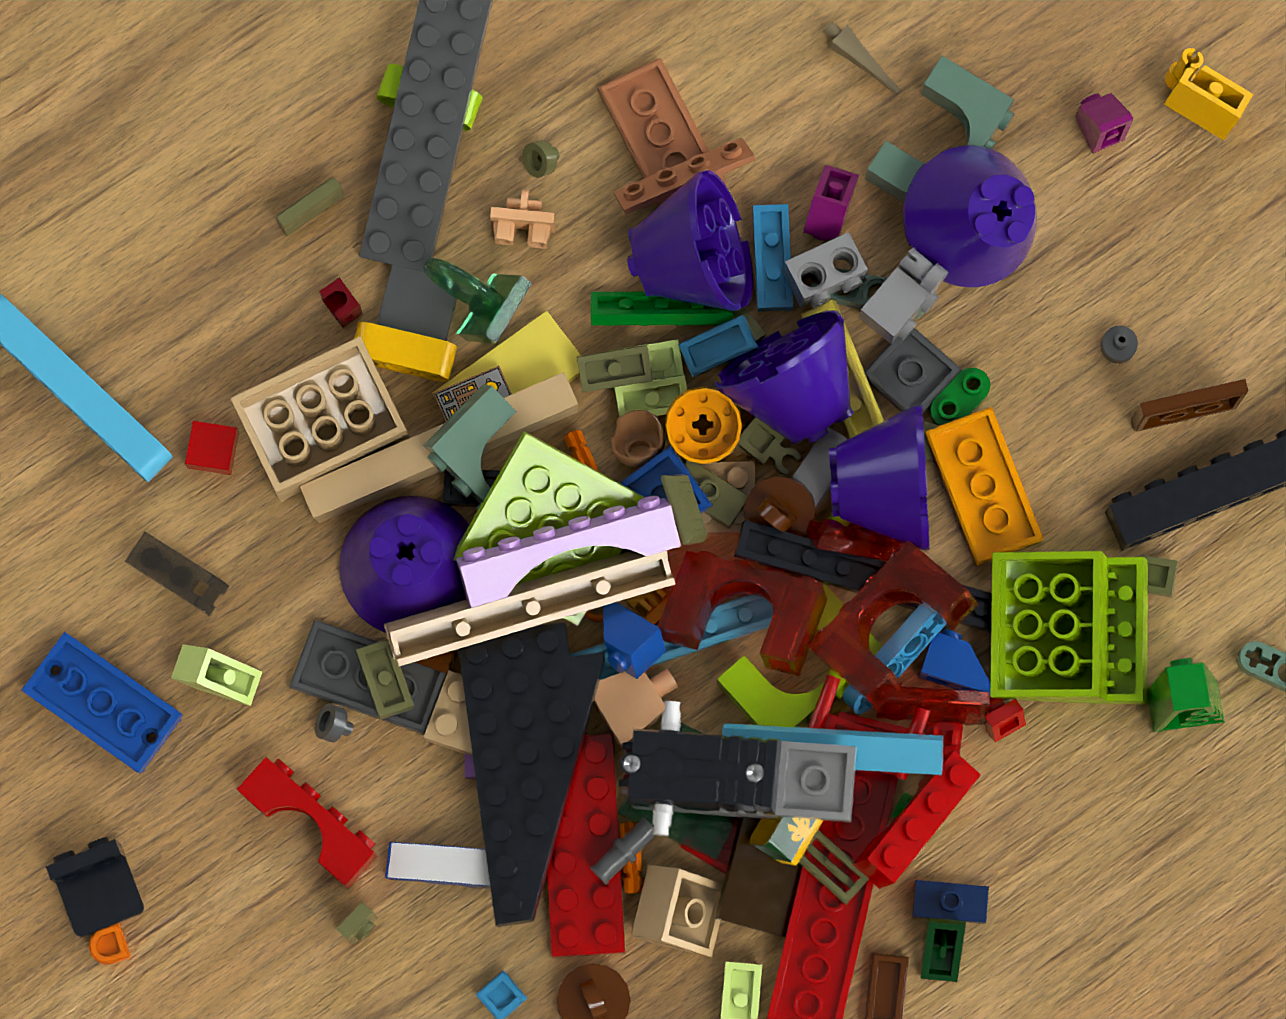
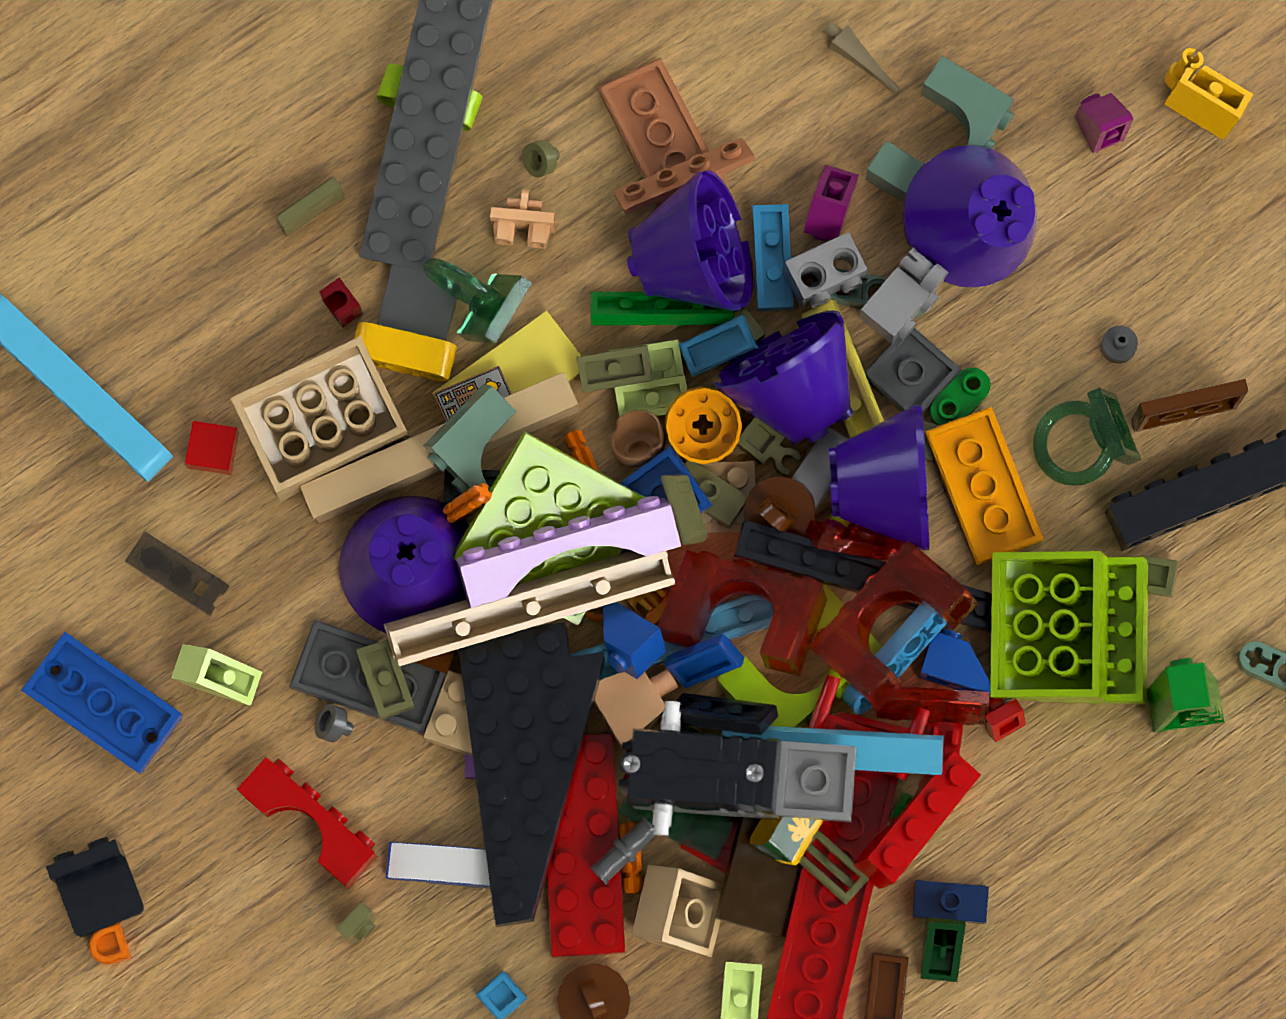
none -> orange axle [443,483,492,523]
none -> blue tile [664,633,744,689]
none -> black tile [676,693,778,736]
none -> clear green tile [1033,387,1141,486]

